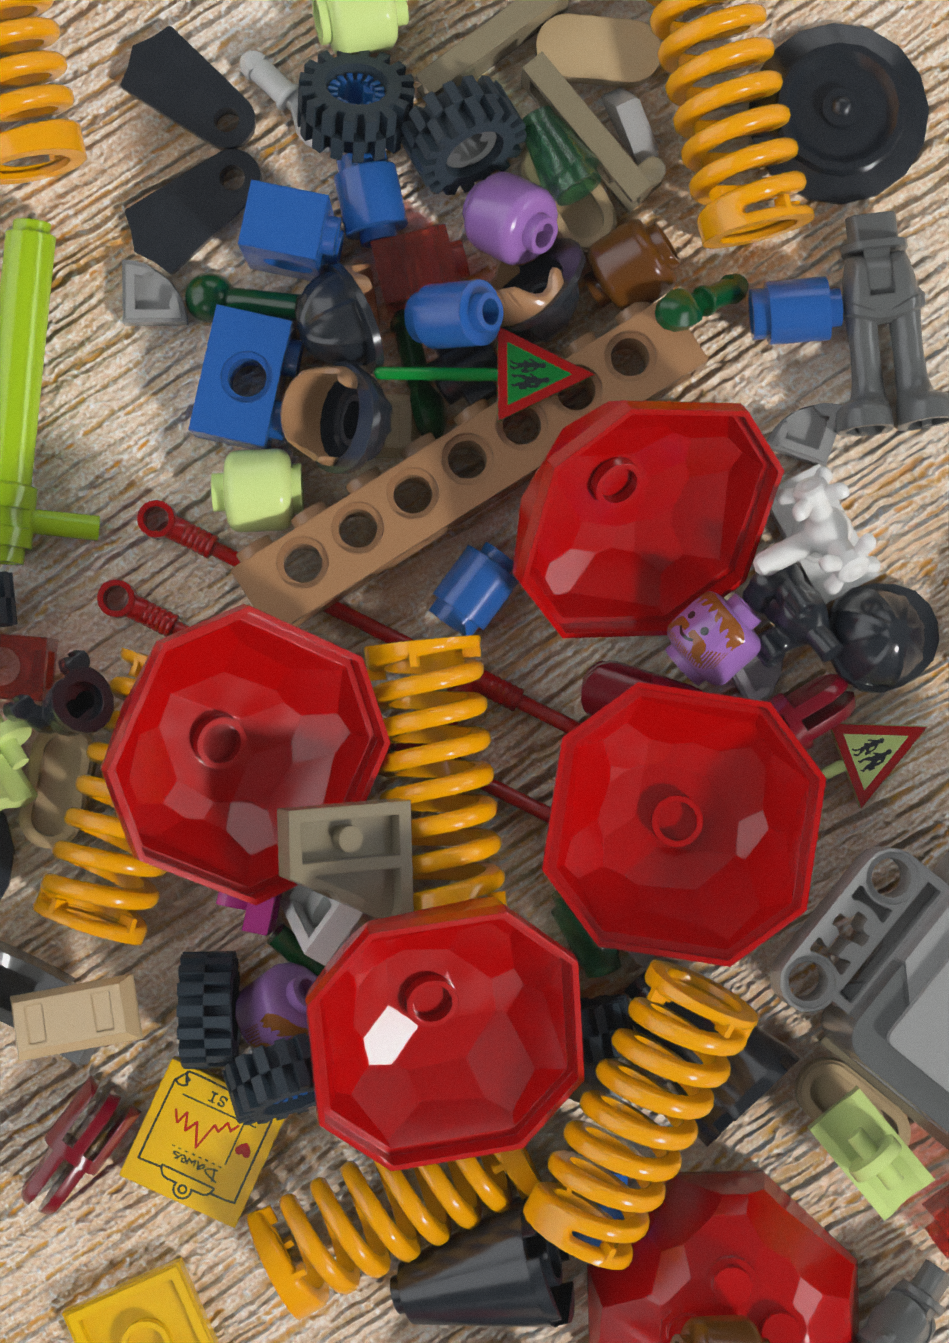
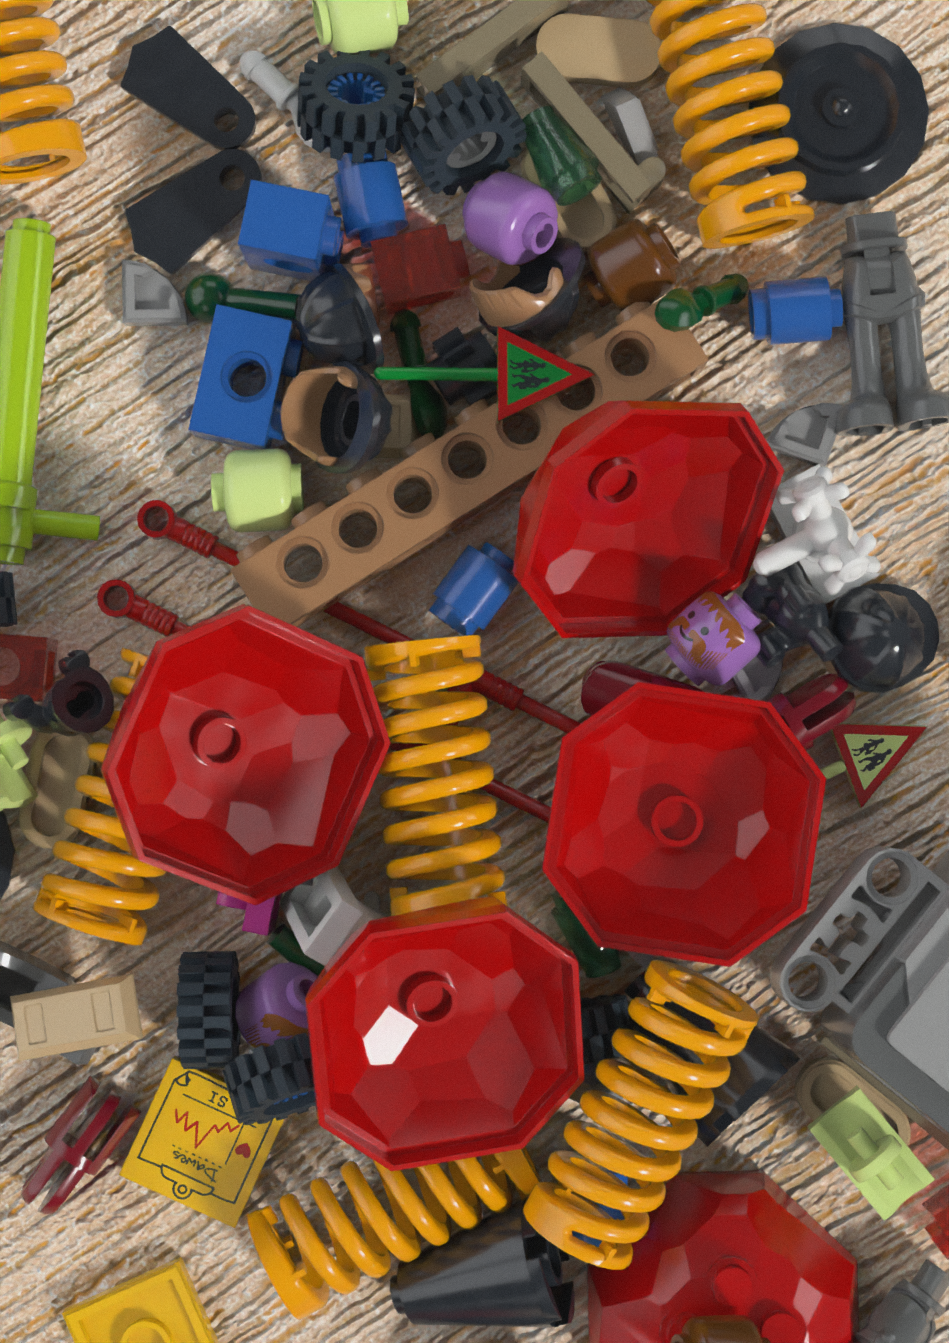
dark tan wing [277,798,414,919] -> none
blue brick [404,279,504,349] -> none

